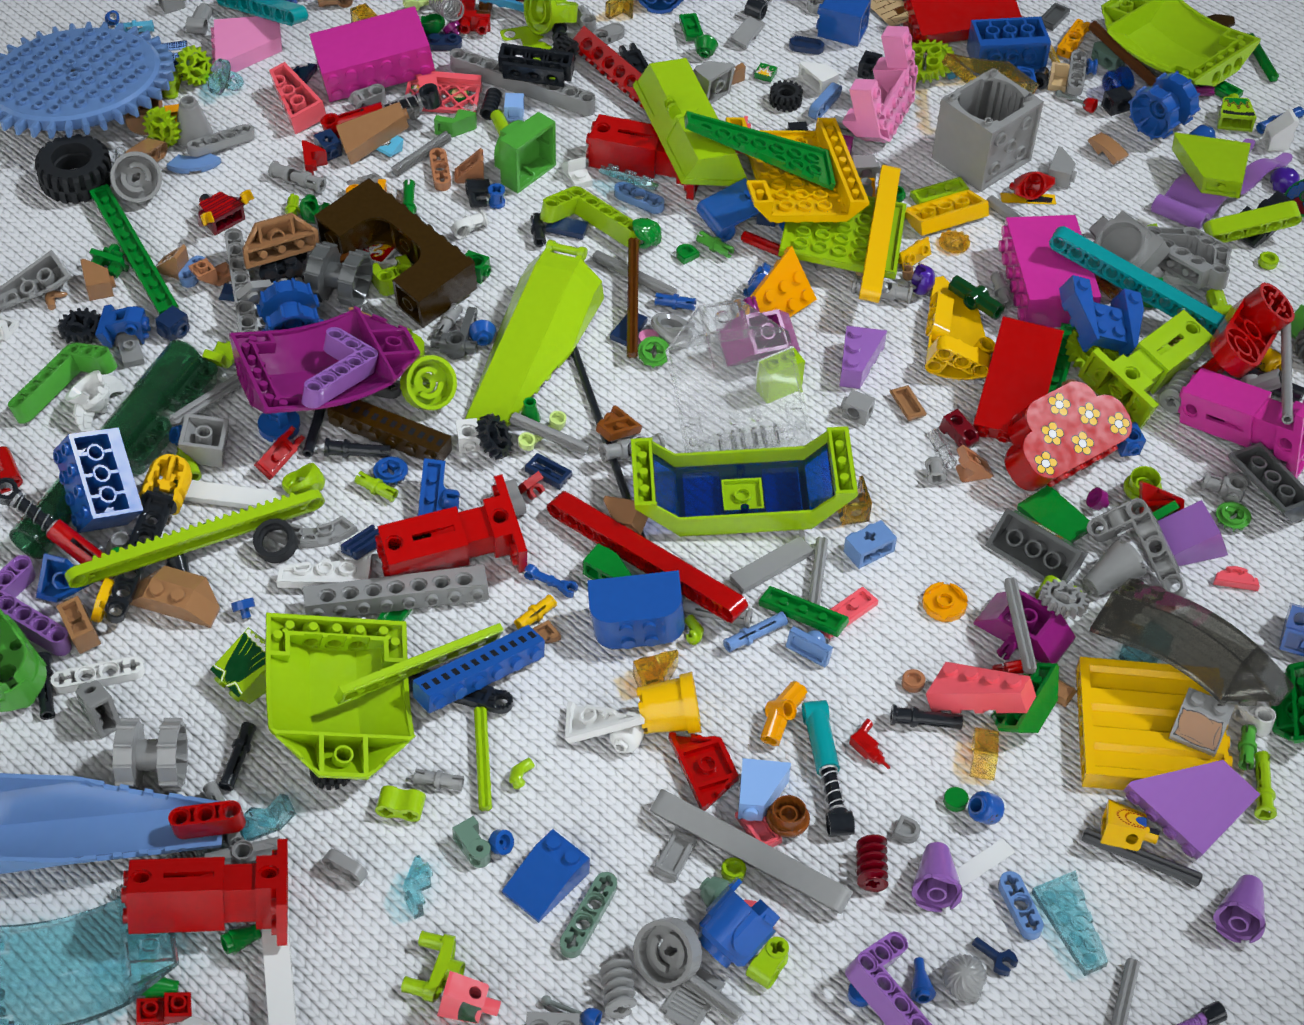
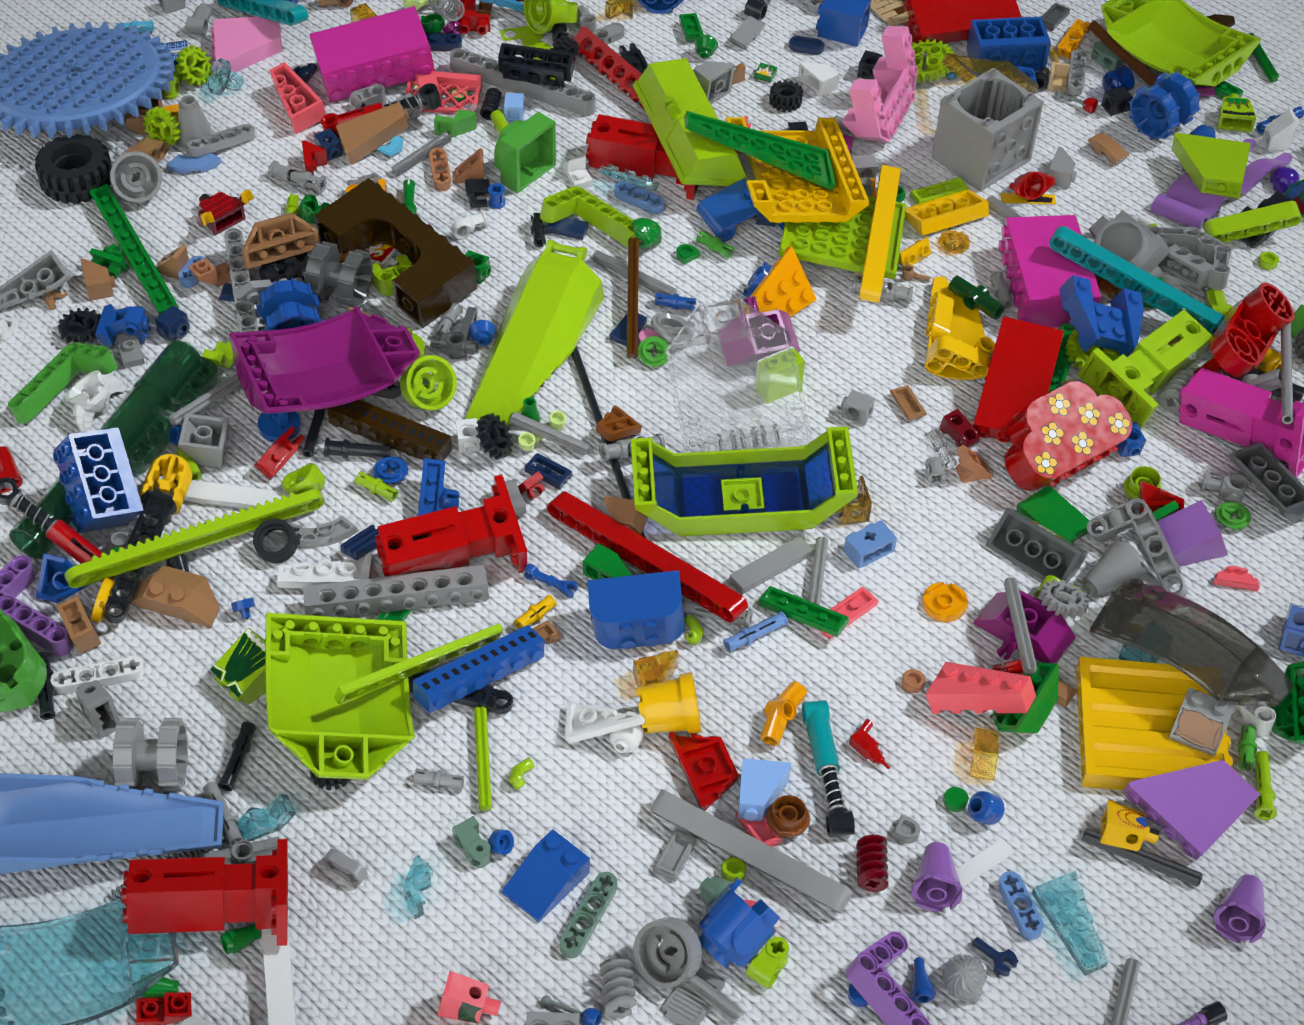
blue pin [105,10,120,27] -> none
red beam [168,800,246,839] -> none
medium lavender beam [302,327,378,408] -> none
lime axle [375,785,426,822] -> none
lime connector [401,930,465,1003] -> none
red axle [741,231,782,257] -> none
medium blue tile [786,626,833,668] -> none
medium blue beam [808,82,842,120] -> none
medium lavender wedge [839,326,887,389] -> none
black pin [890,704,963,730] -> none
dark purple hair [911,263,935,295] -> none
blue bush [1086,58,1098,75] -> none
magenta tile [1086,487,1109,511] -> none

